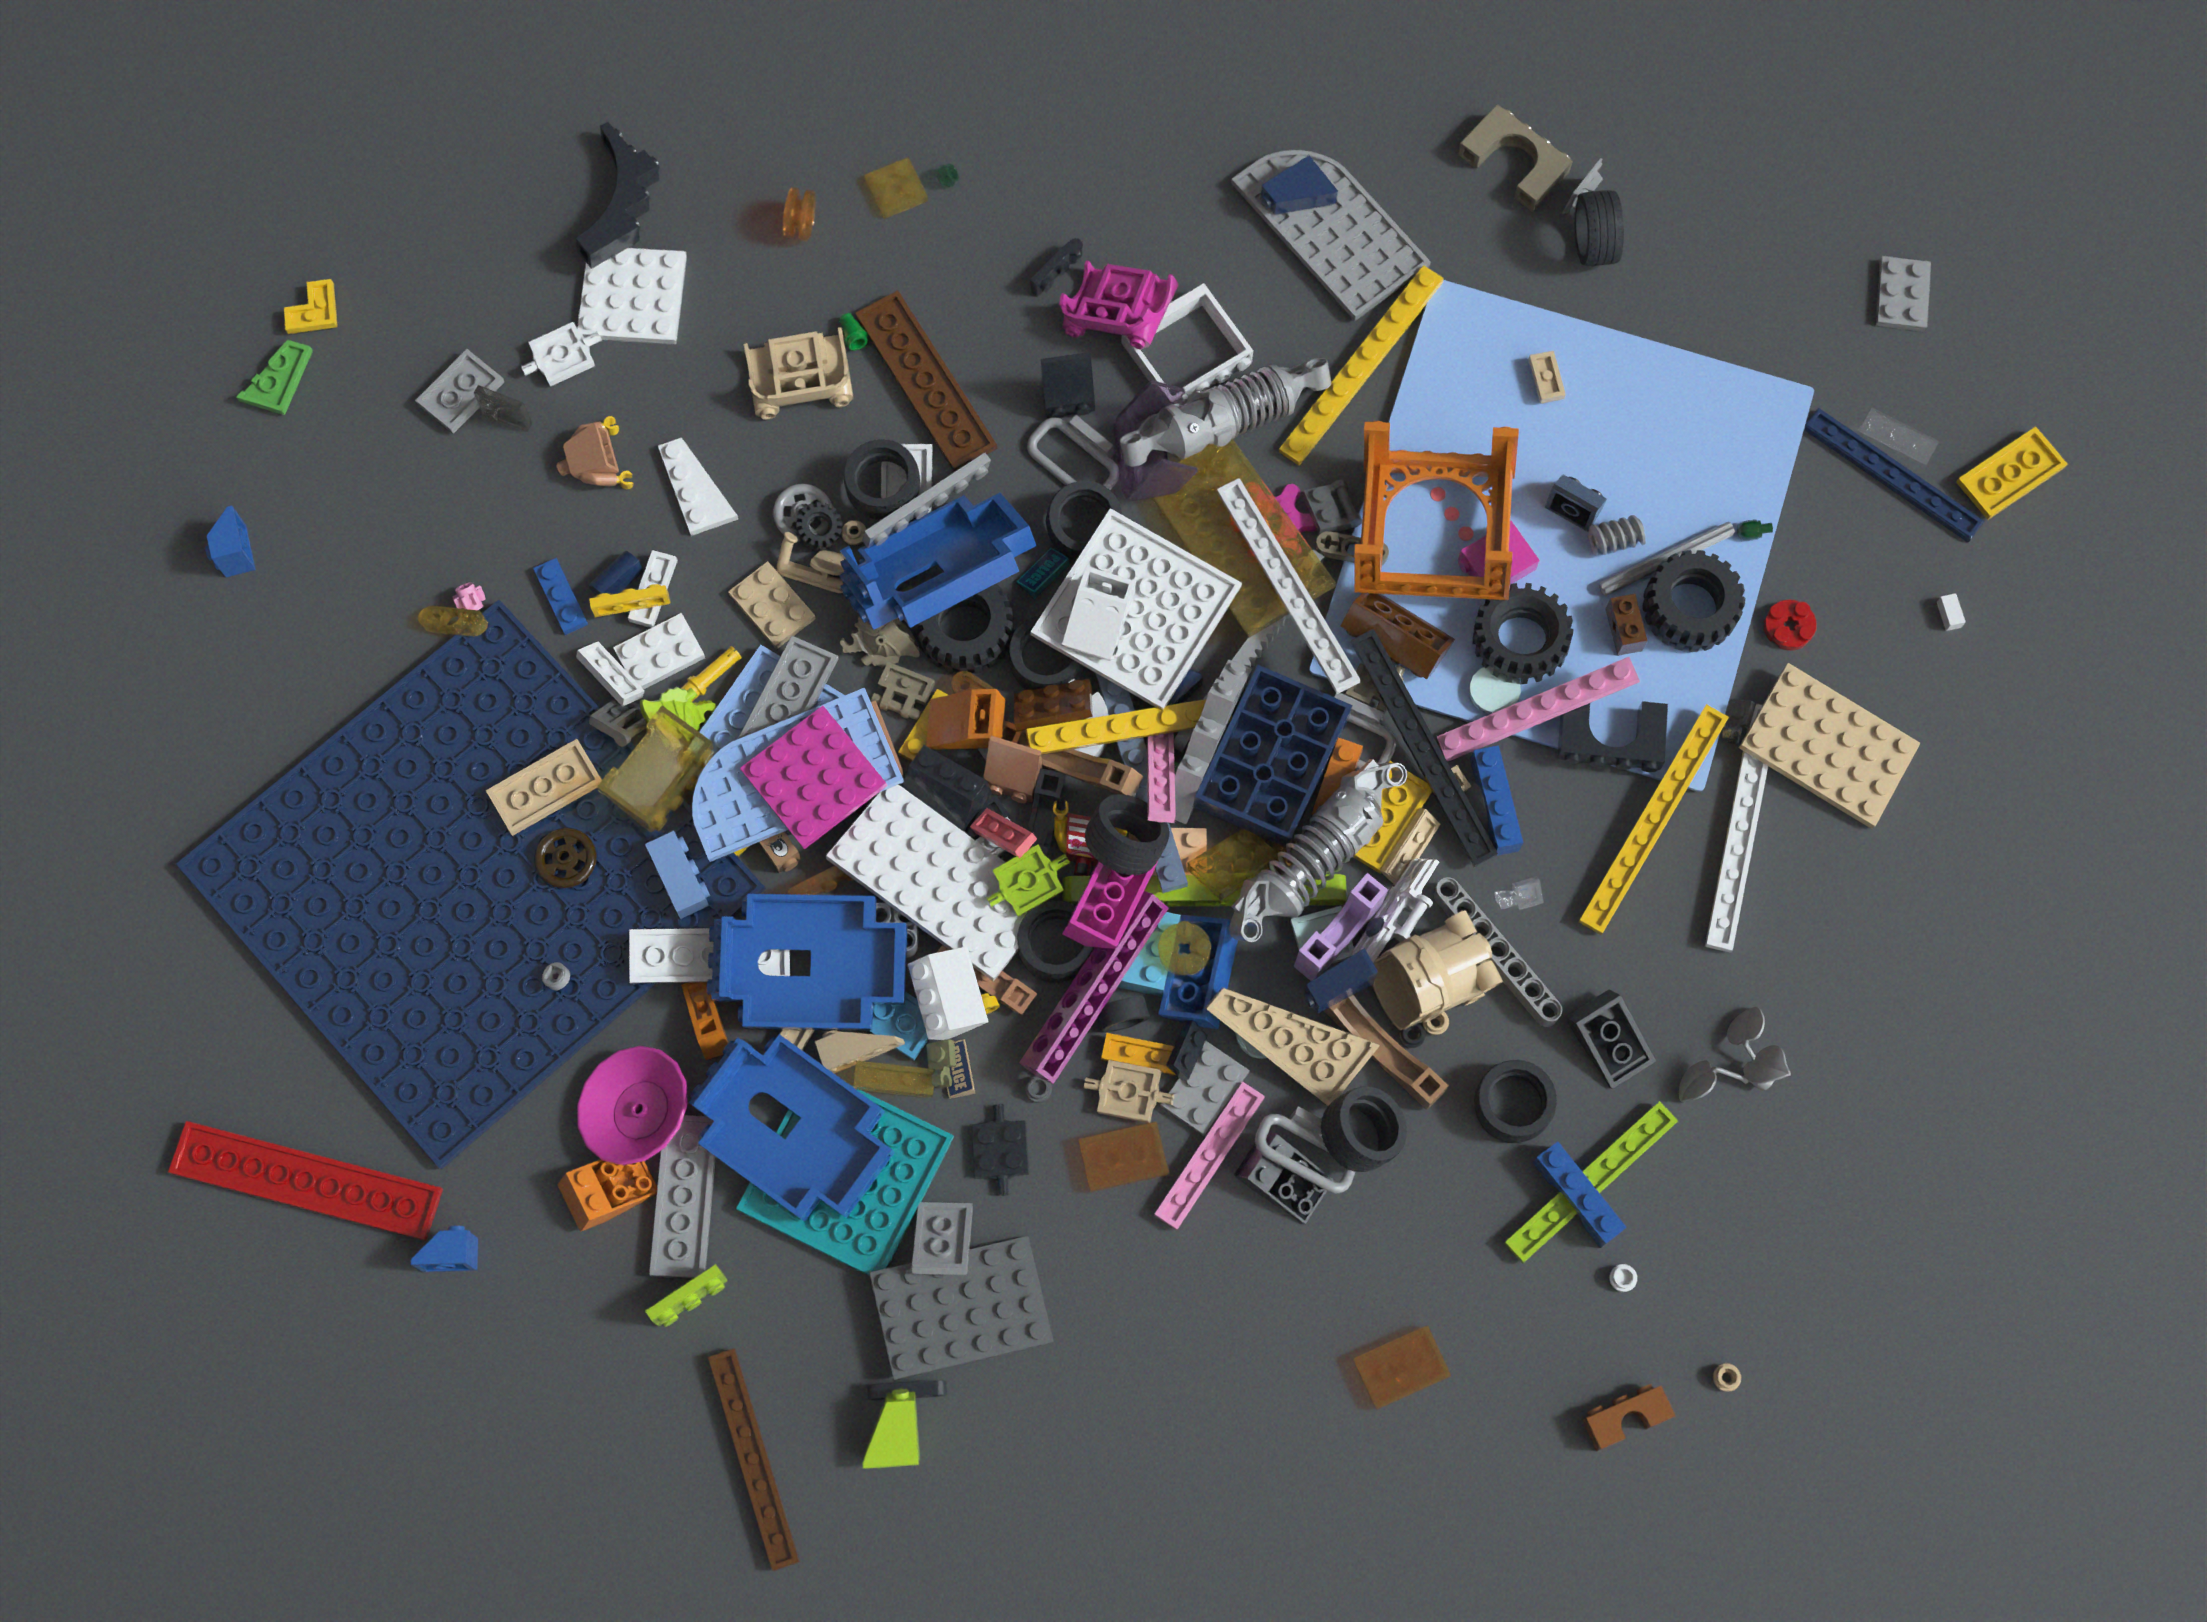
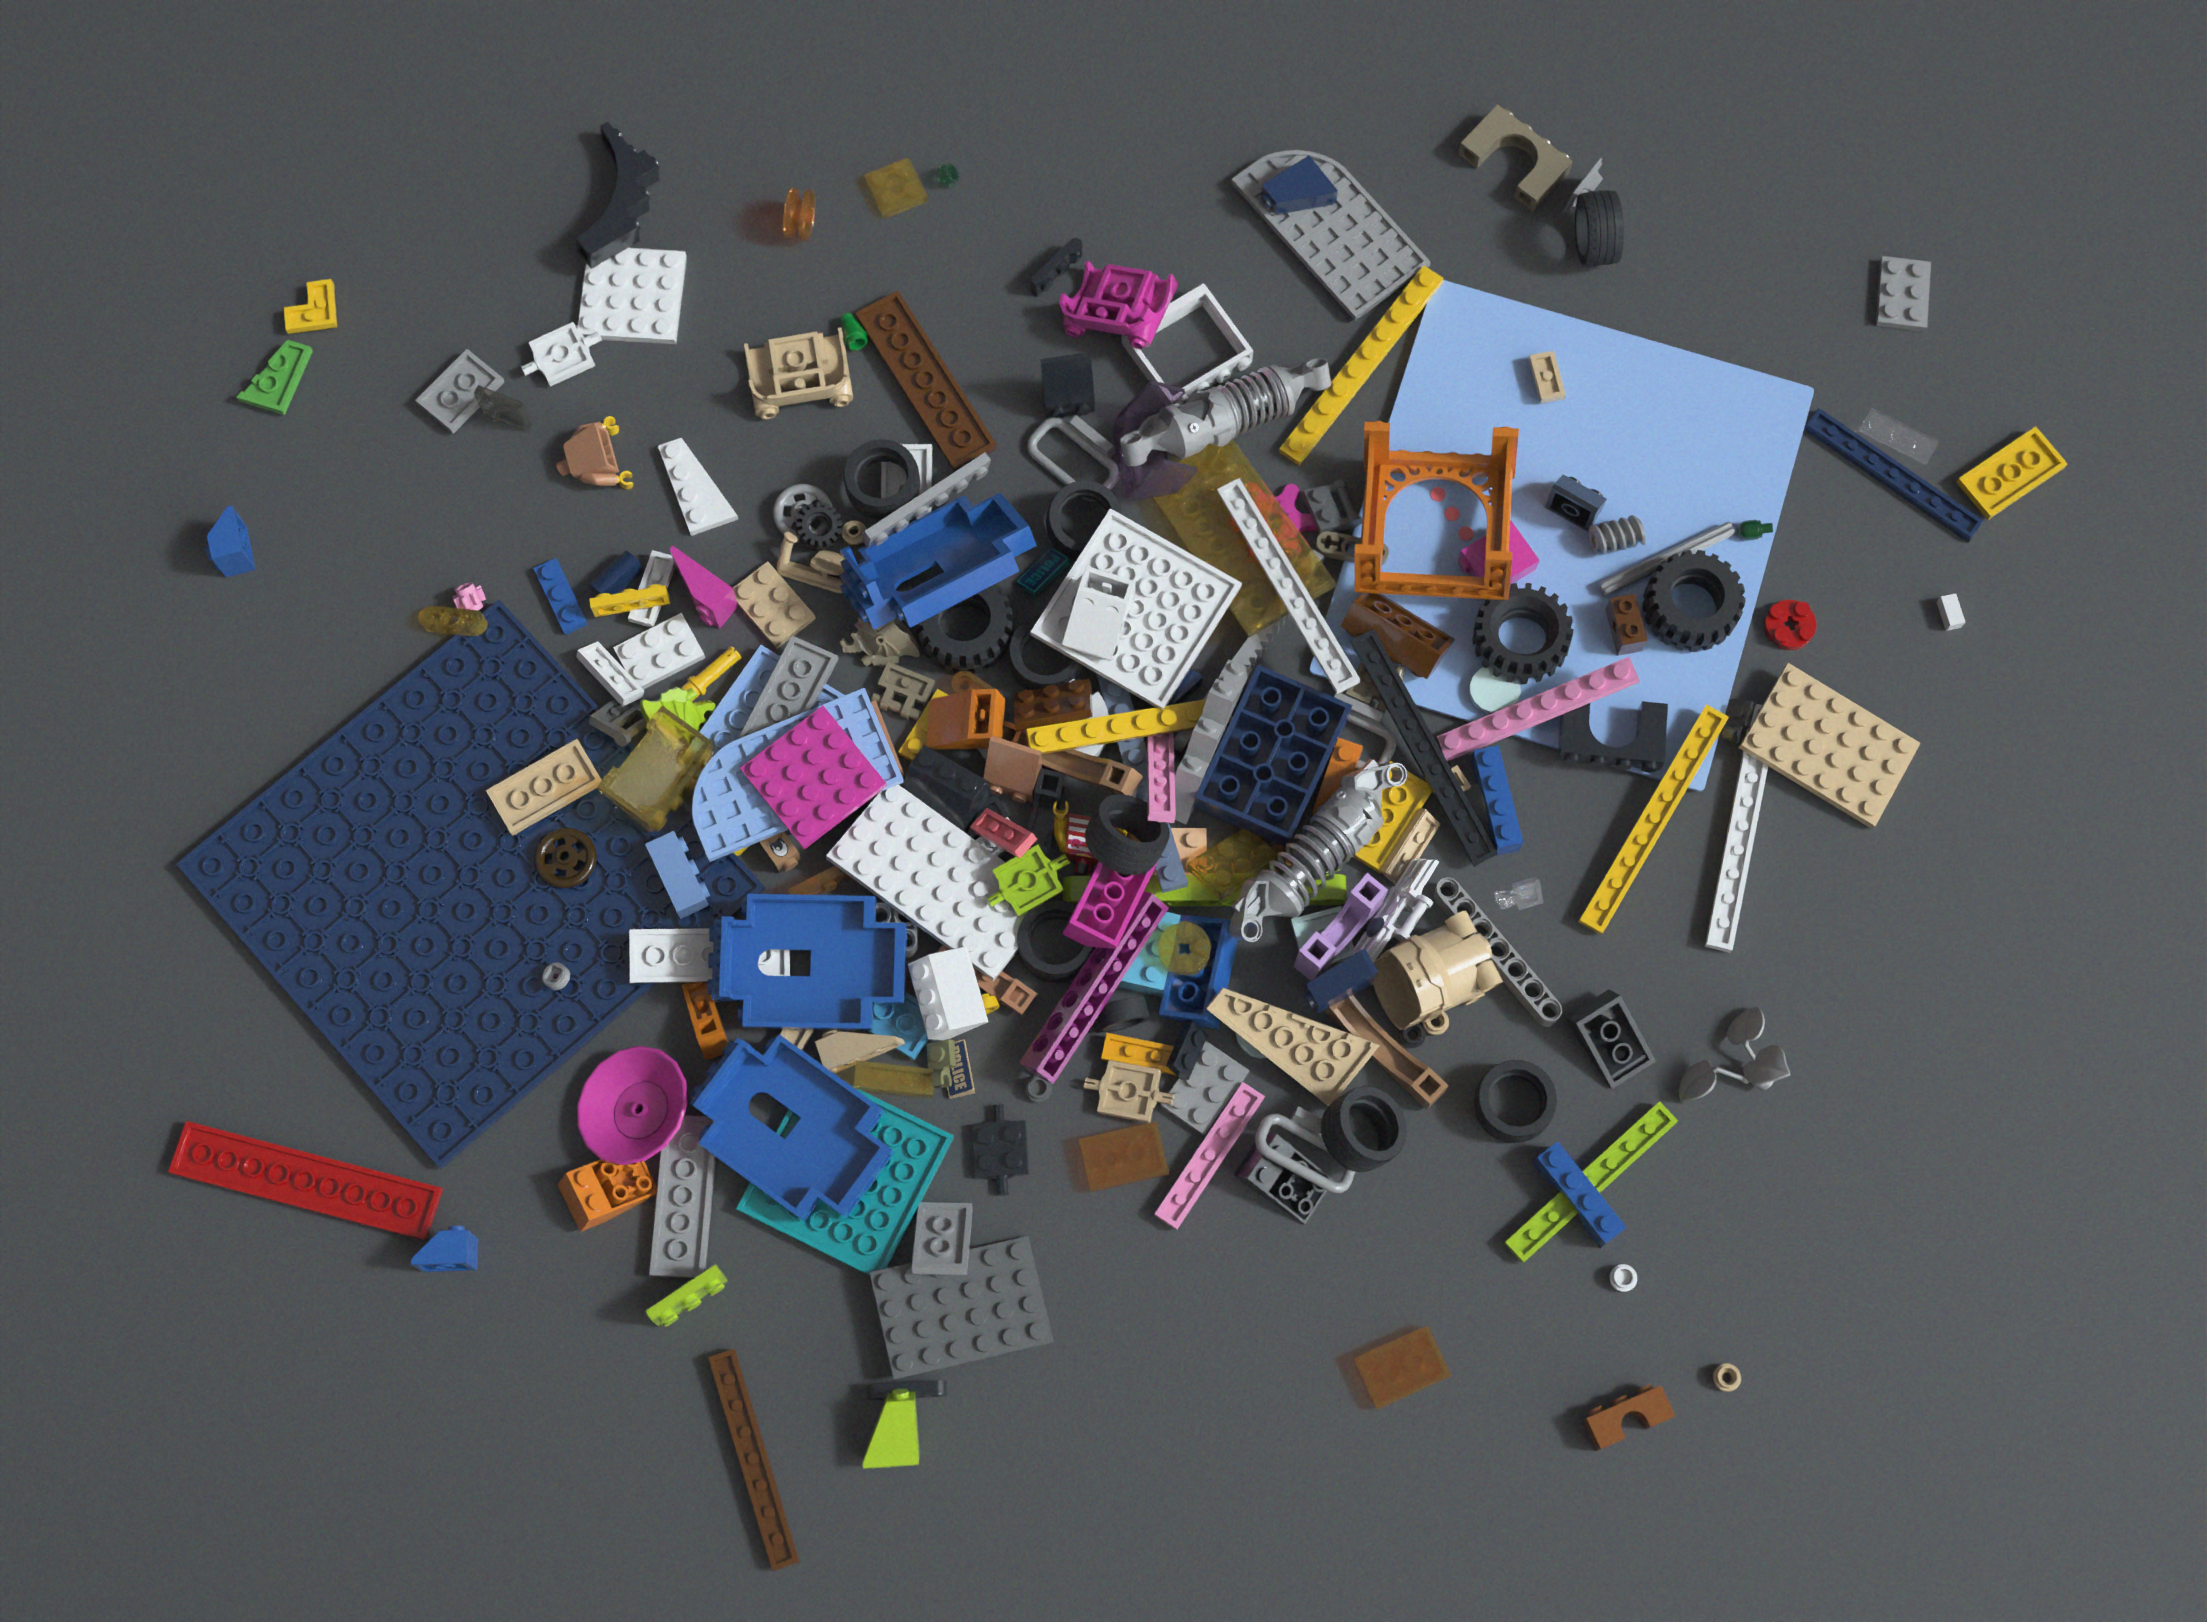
none -> dark pink slope [669,545,738,629]

